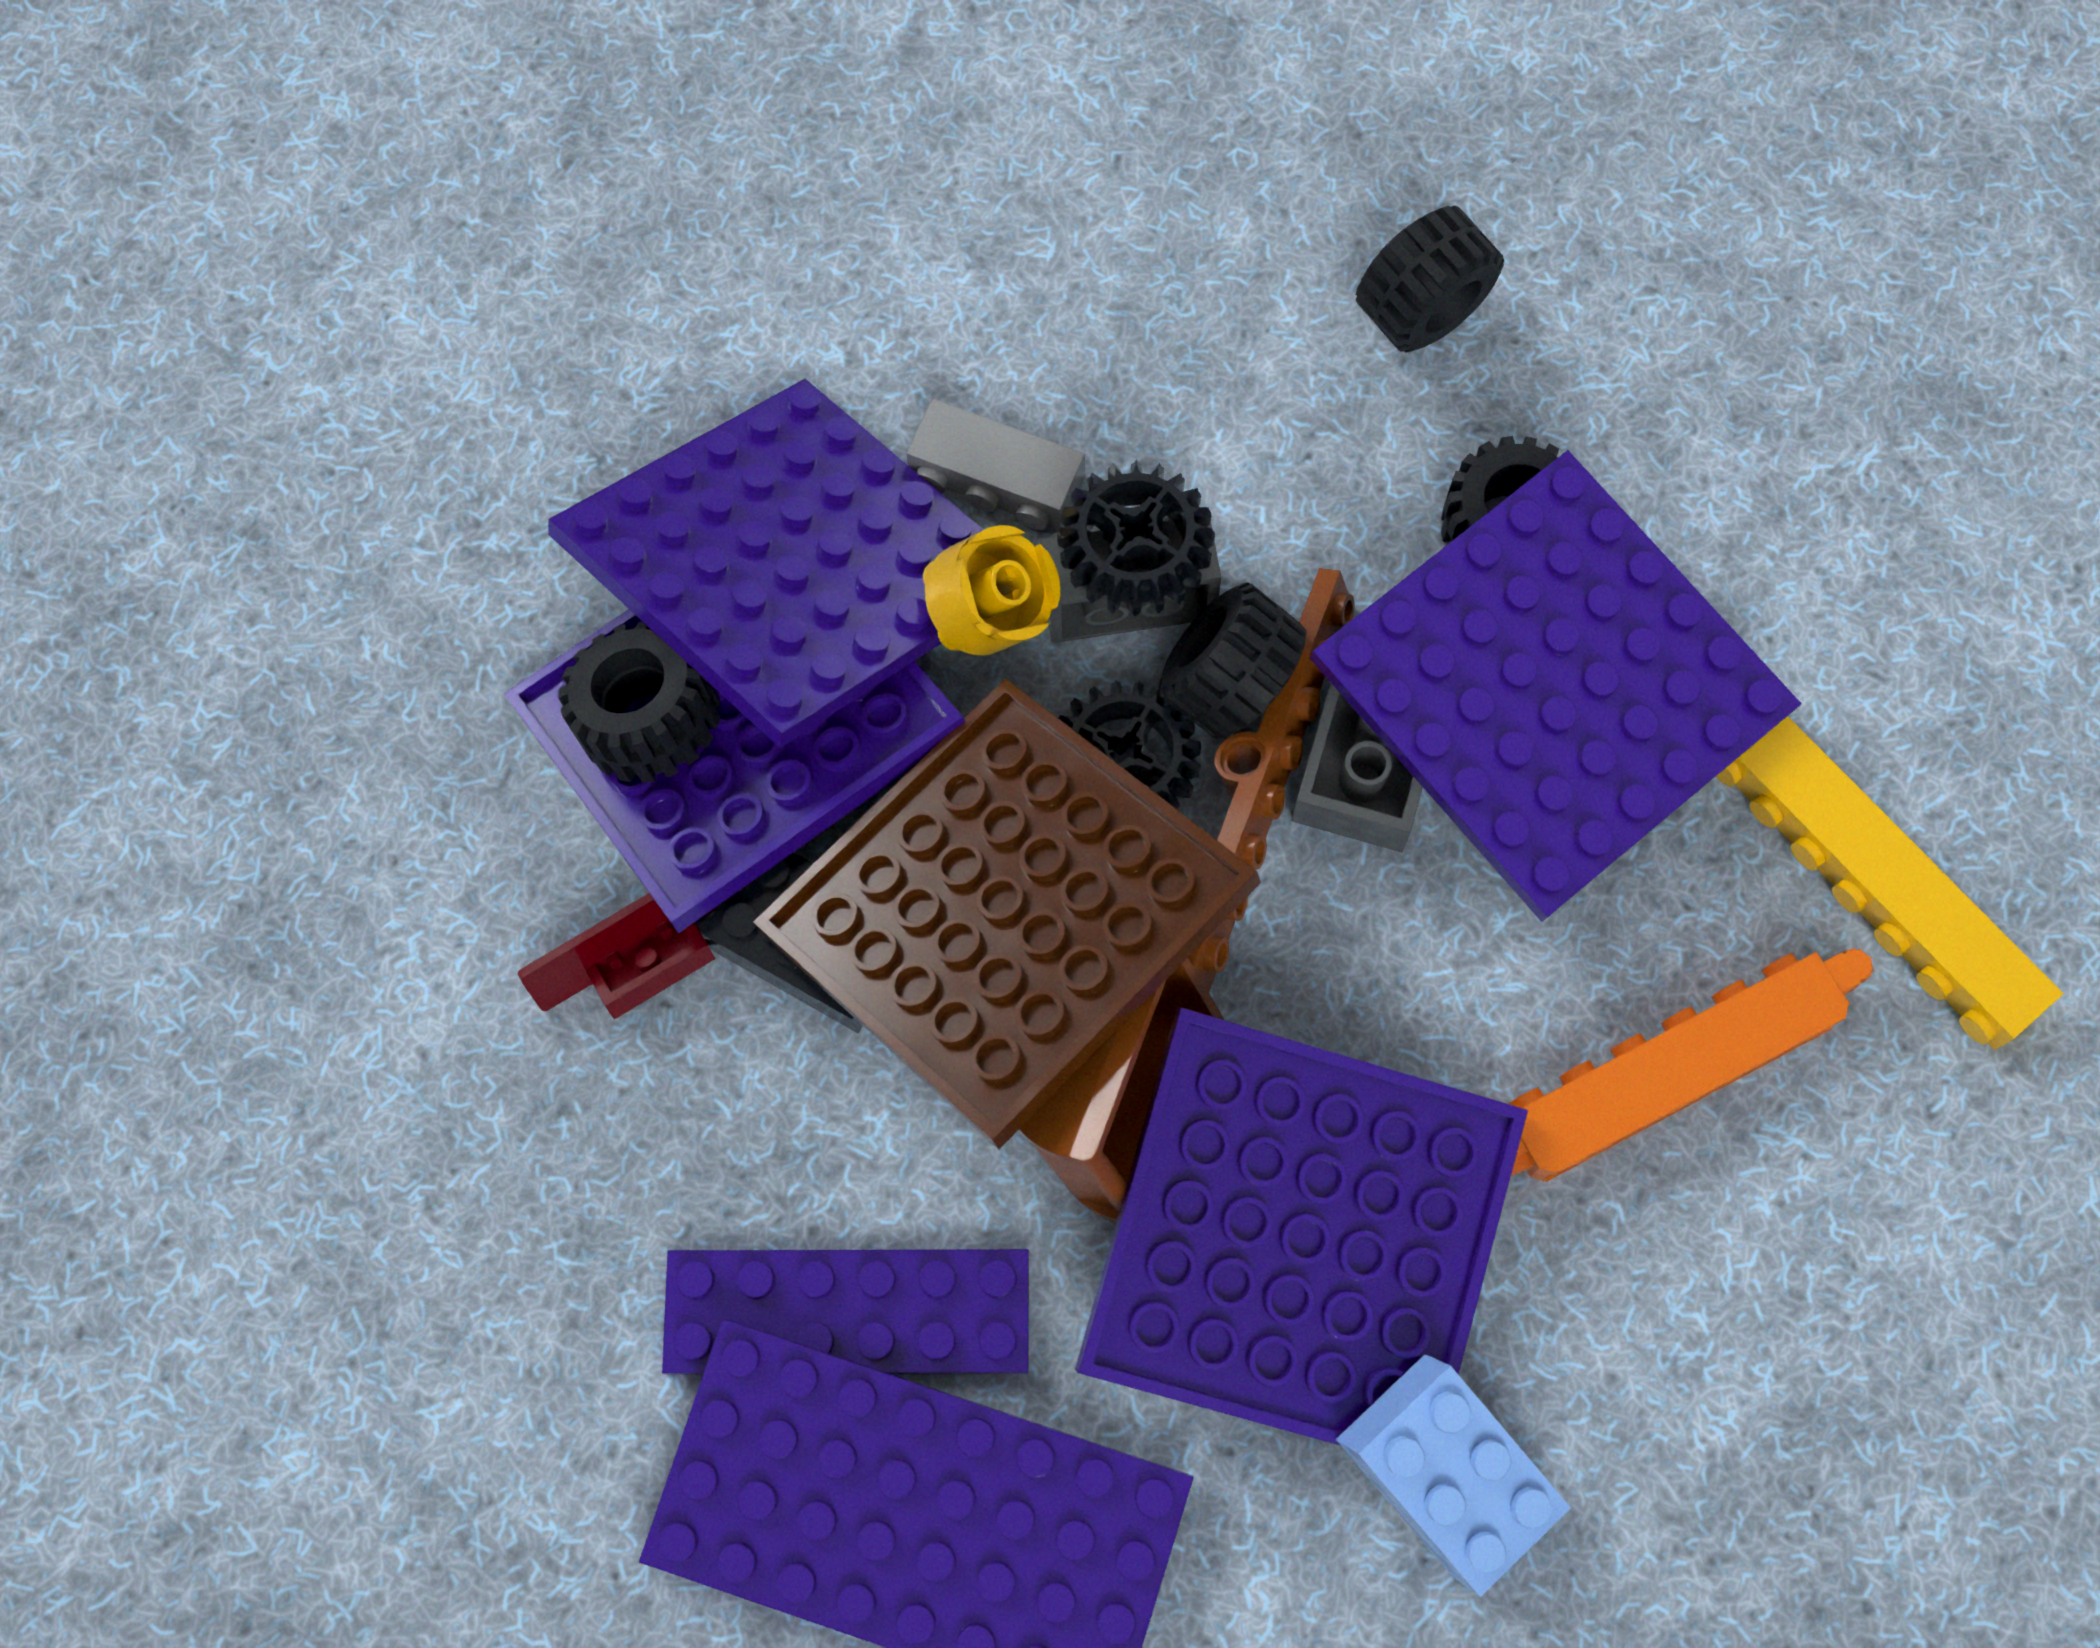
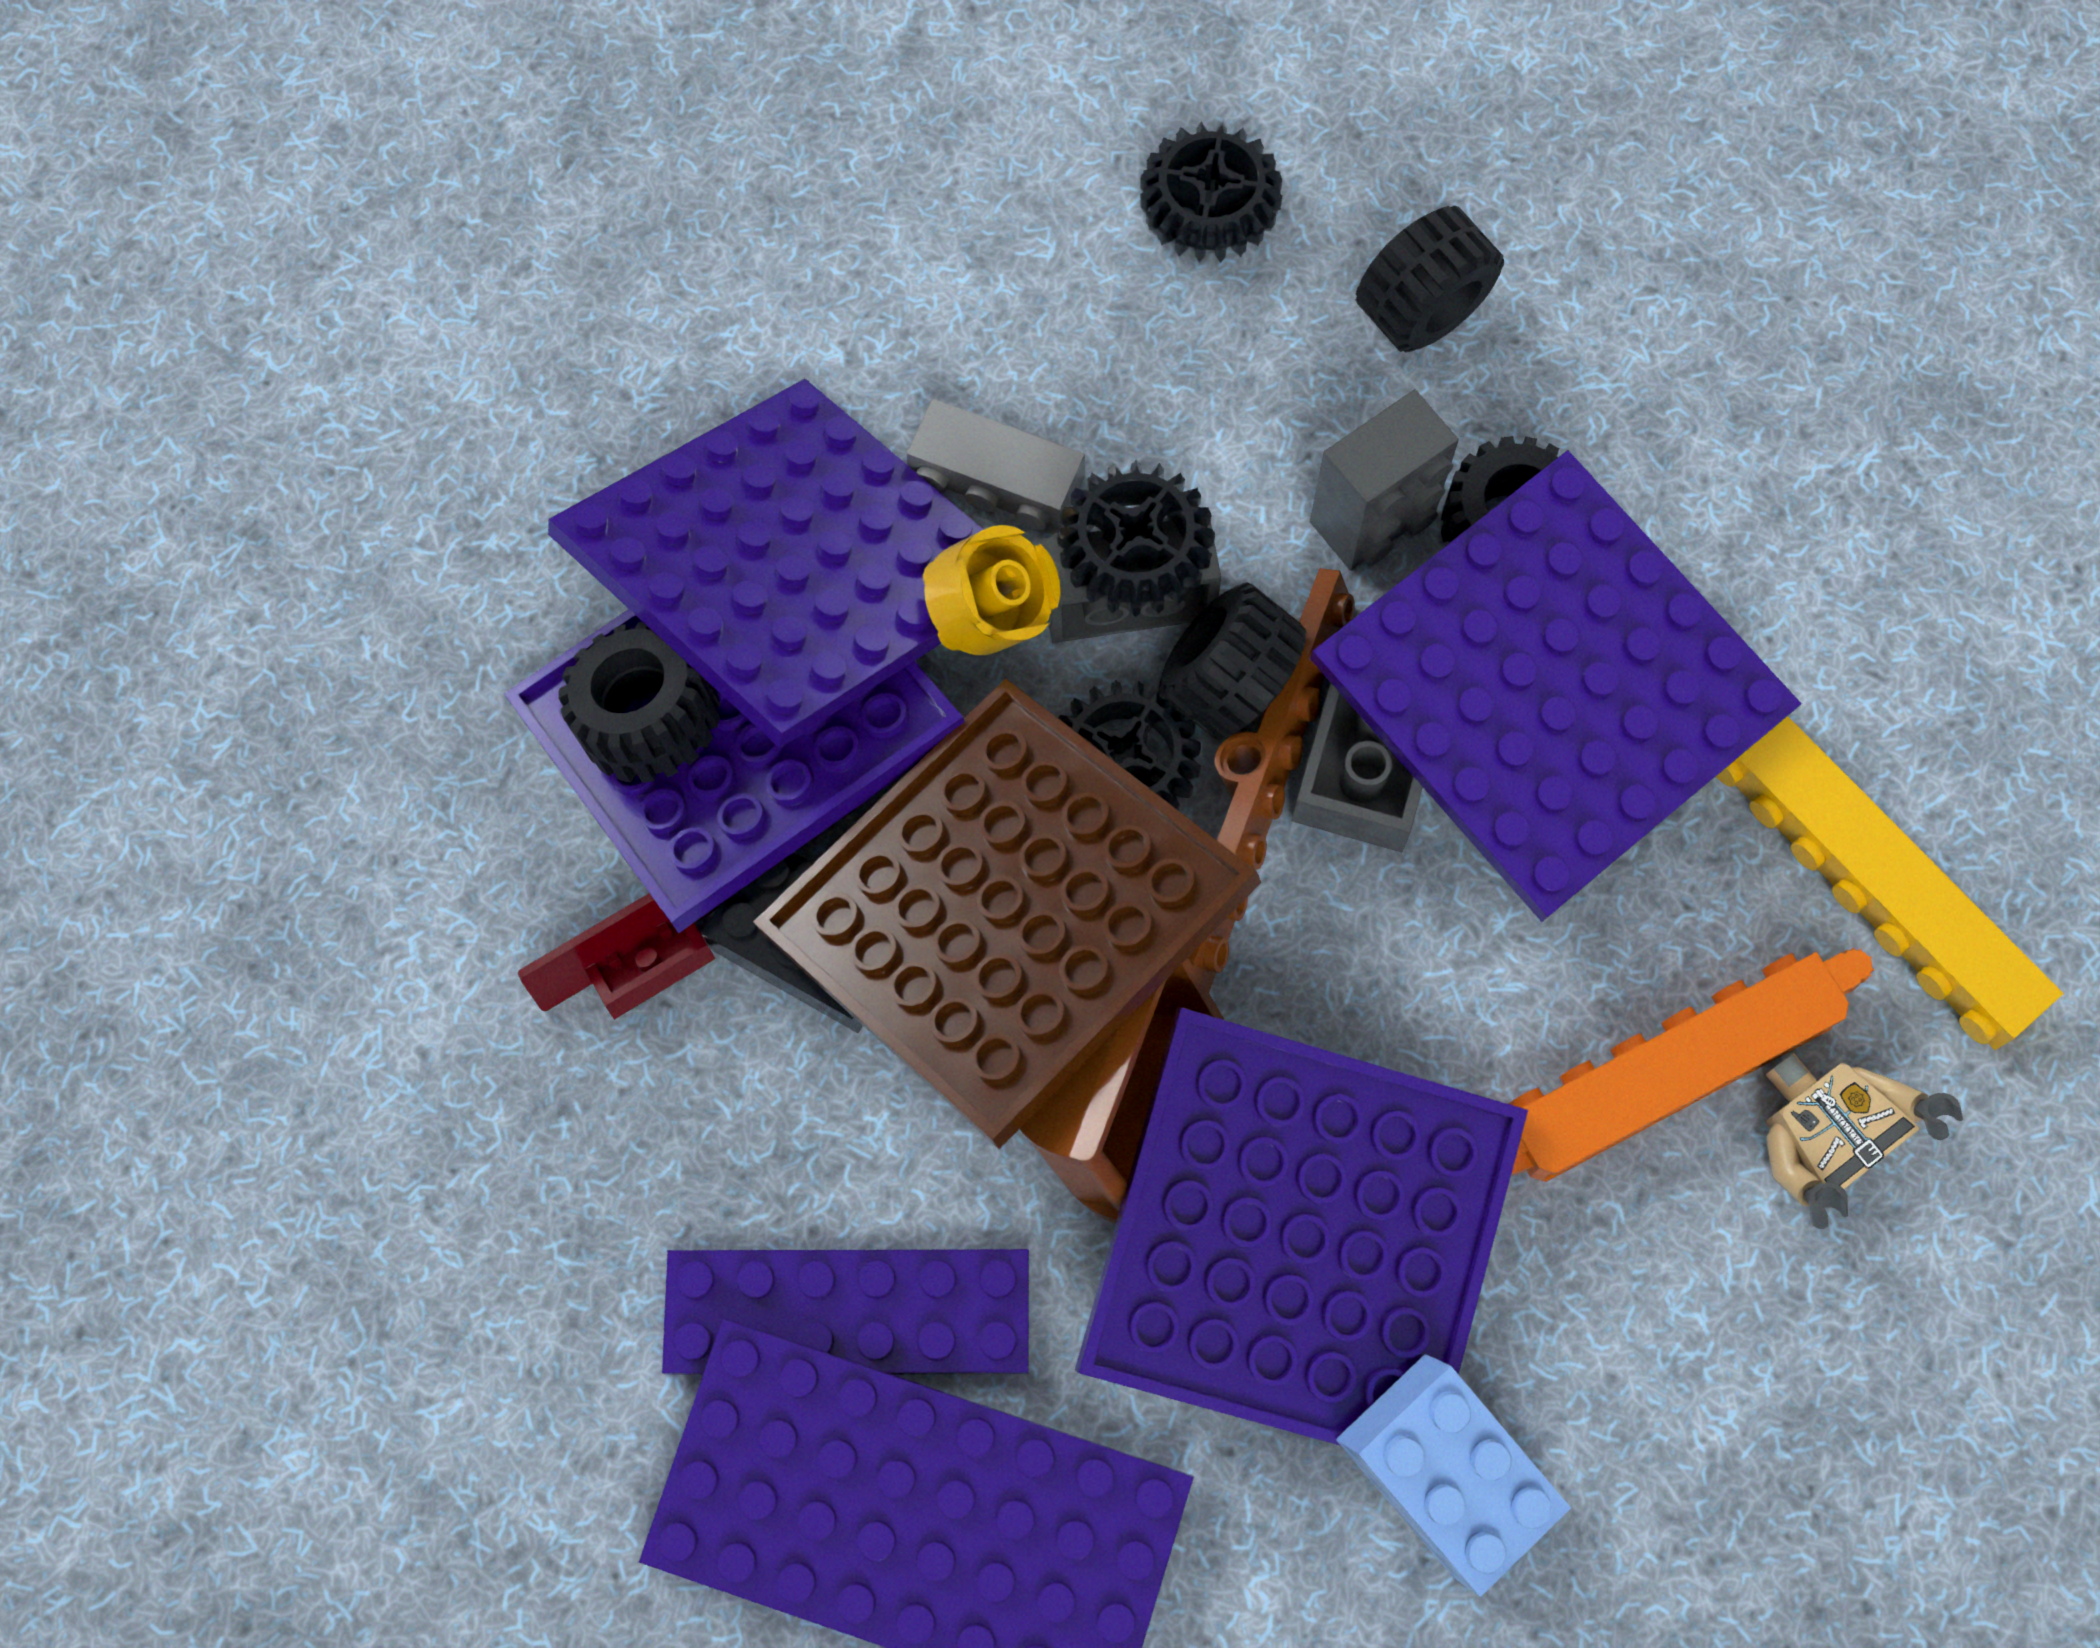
none -> black gear [1140,121,1283,263]
none -> dark grey brick [1310,389,1459,571]
none -> torso [1765,1053,1963,1229]

